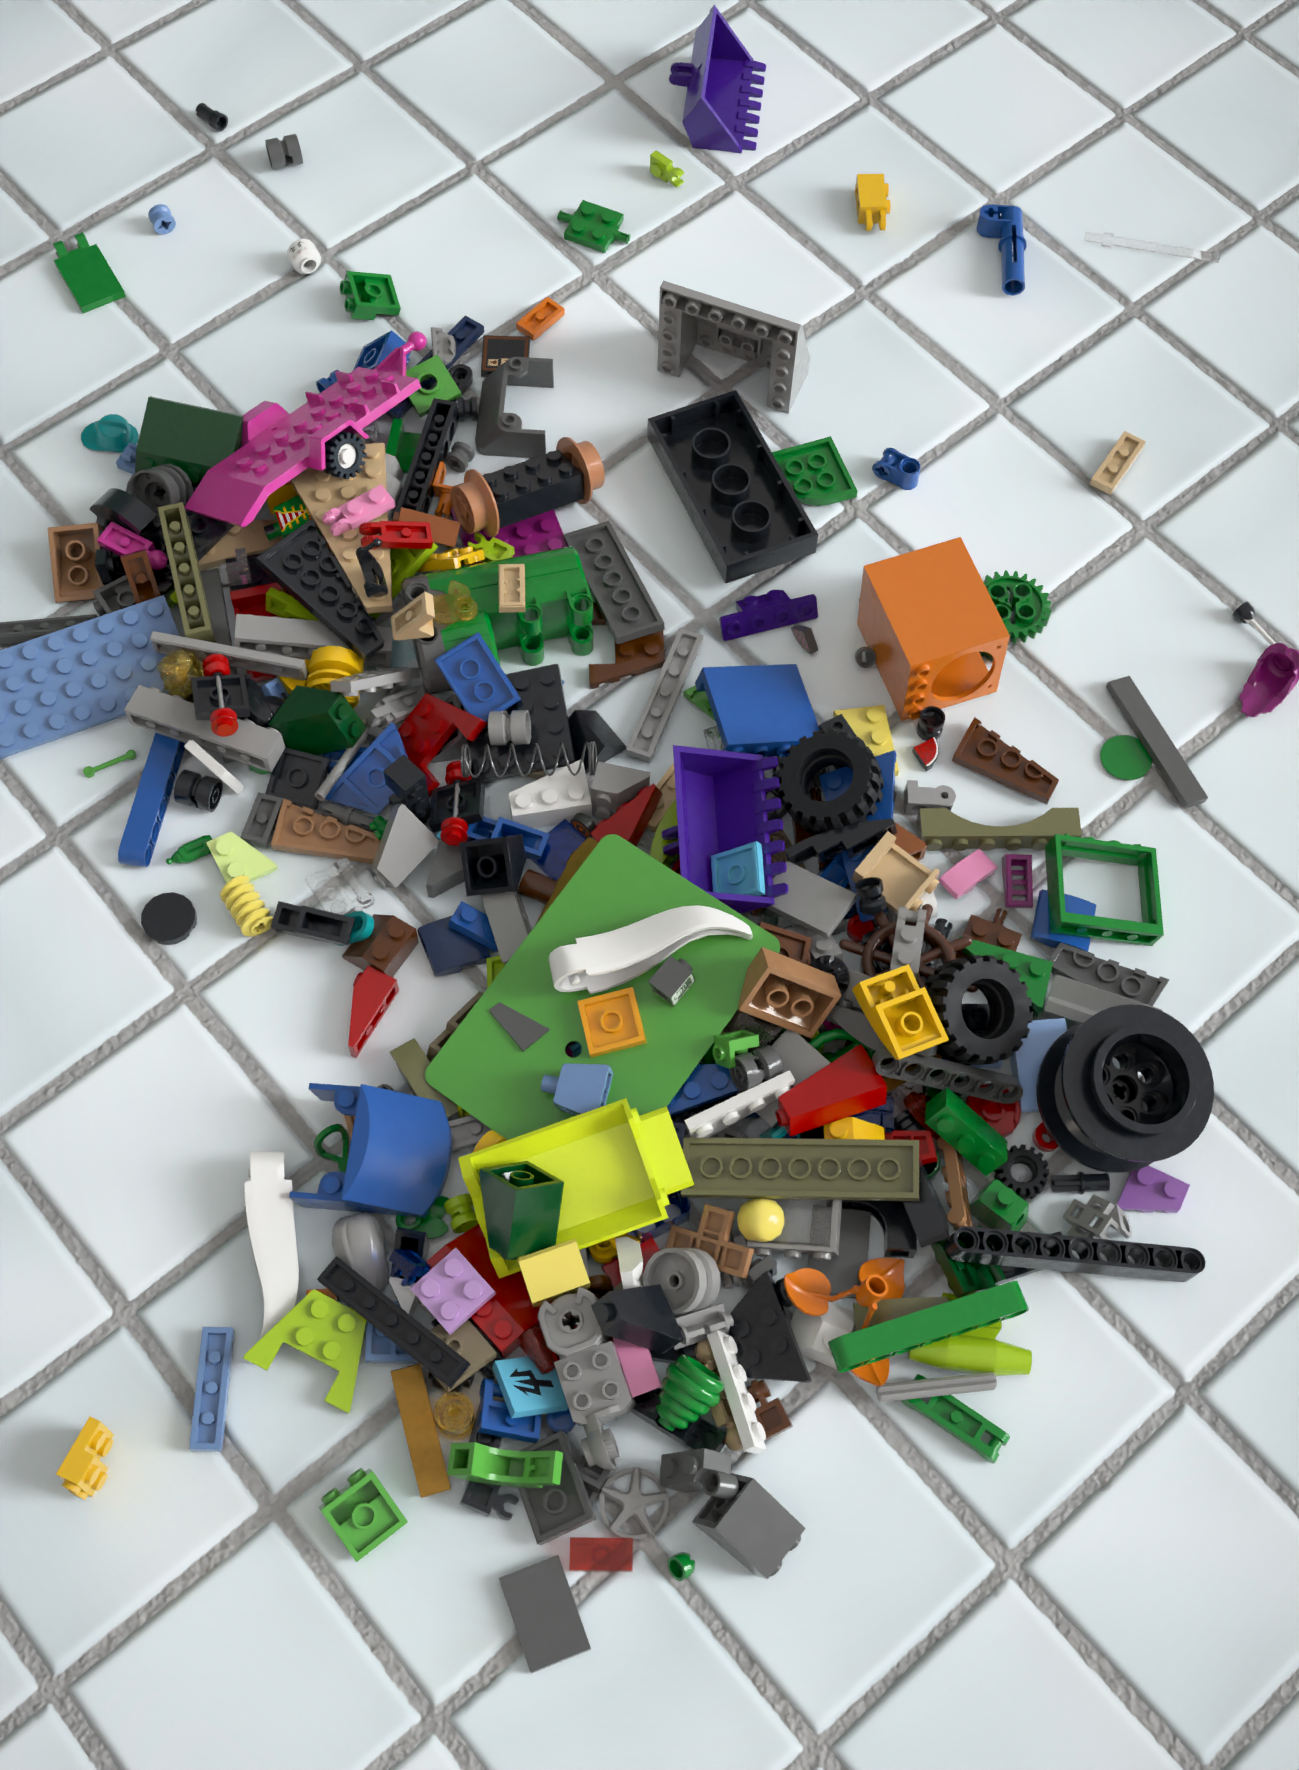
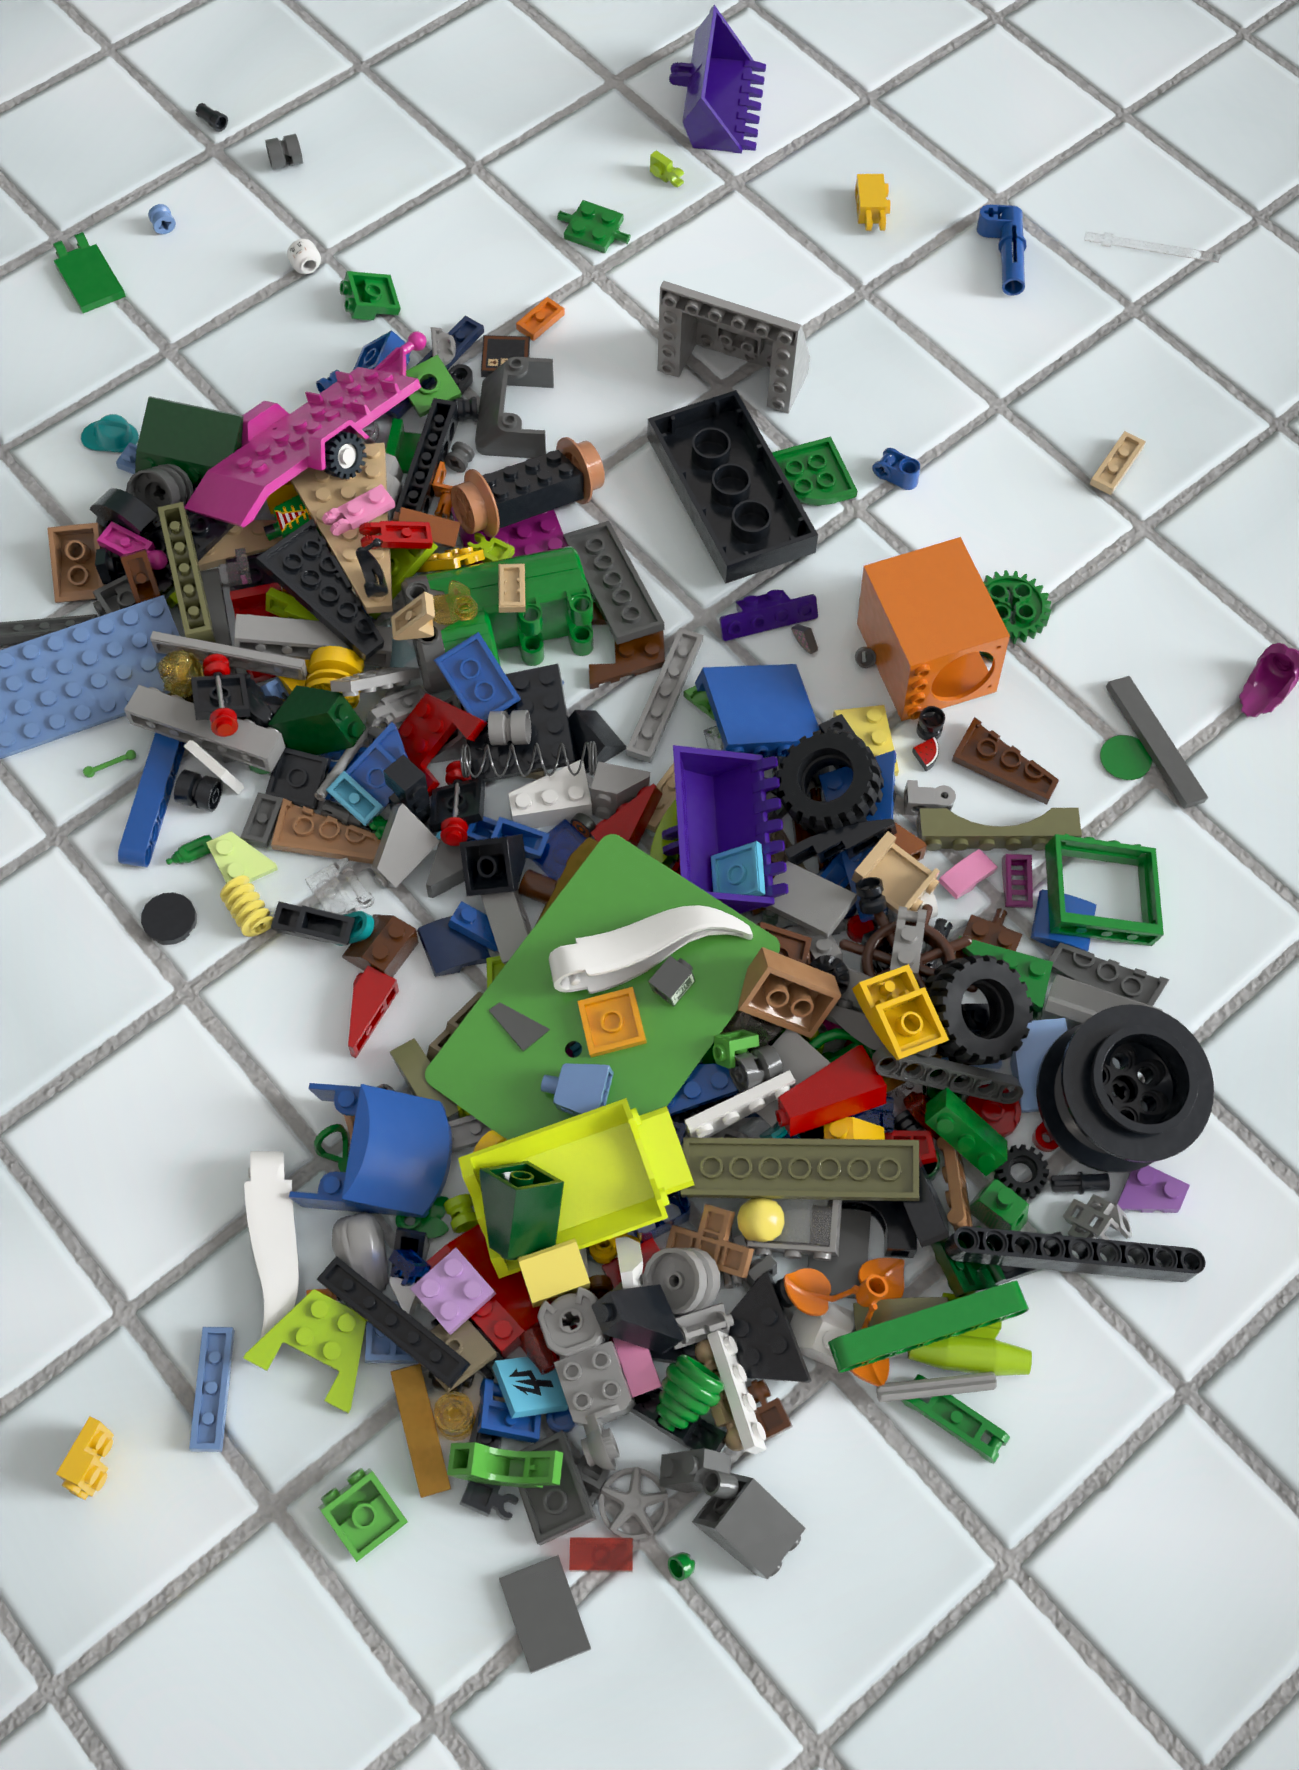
black hinge [1232,601,1275,645] -> none
none -> medium azure slope [326,771,384,826]

